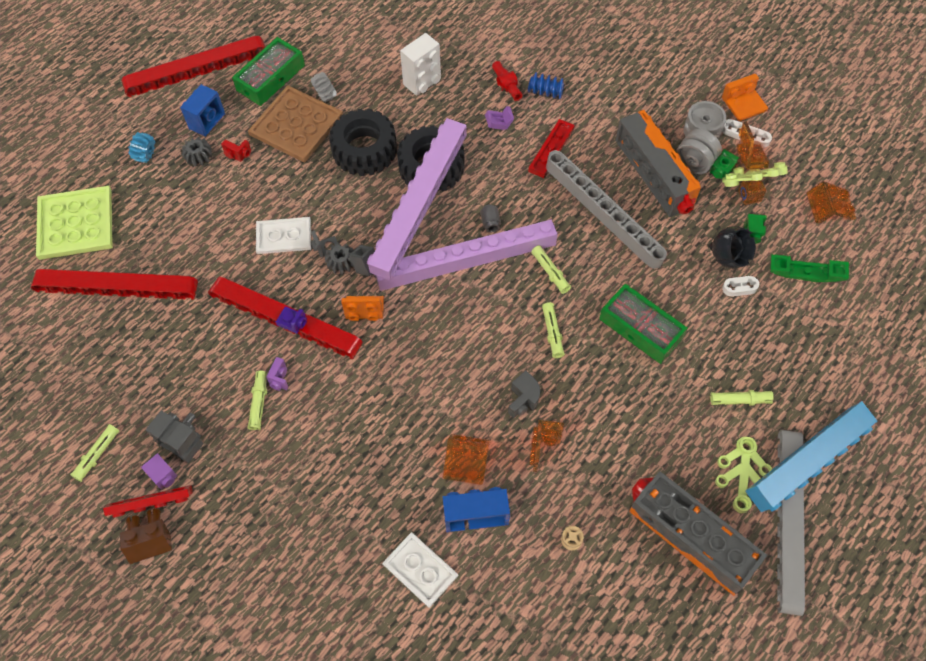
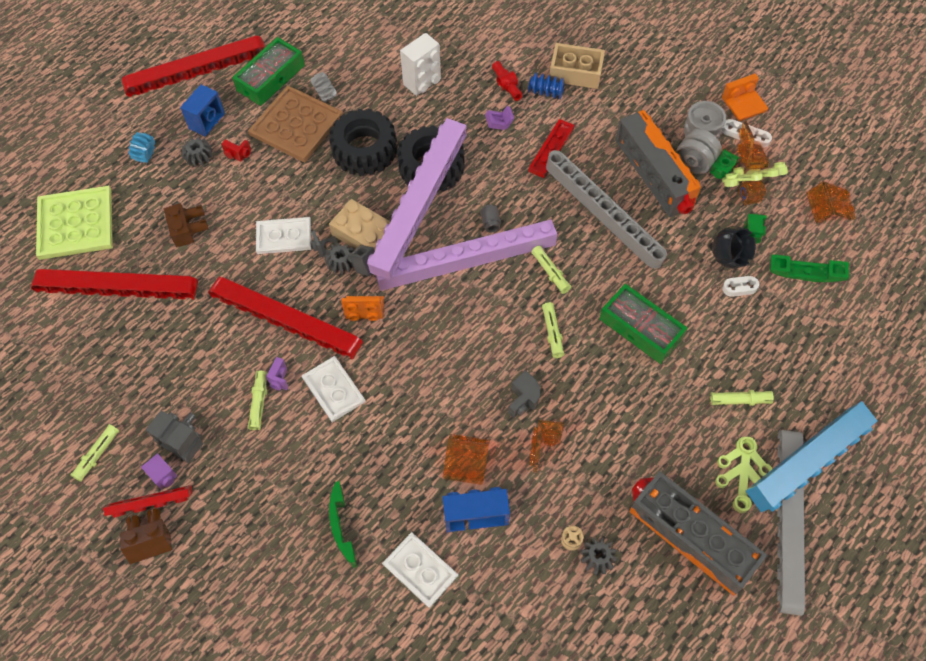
dark purple bracket [276,307,307,334] -> none
none -> reddish brown brick [163,203,209,248]
none -> white tile [302,356,366,422]
none -> tan brick [329,199,411,250]
none -> green slope [329,481,357,568]
none -> tan brick [550,43,605,89]
none -> dark grey gear [580,538,617,575]

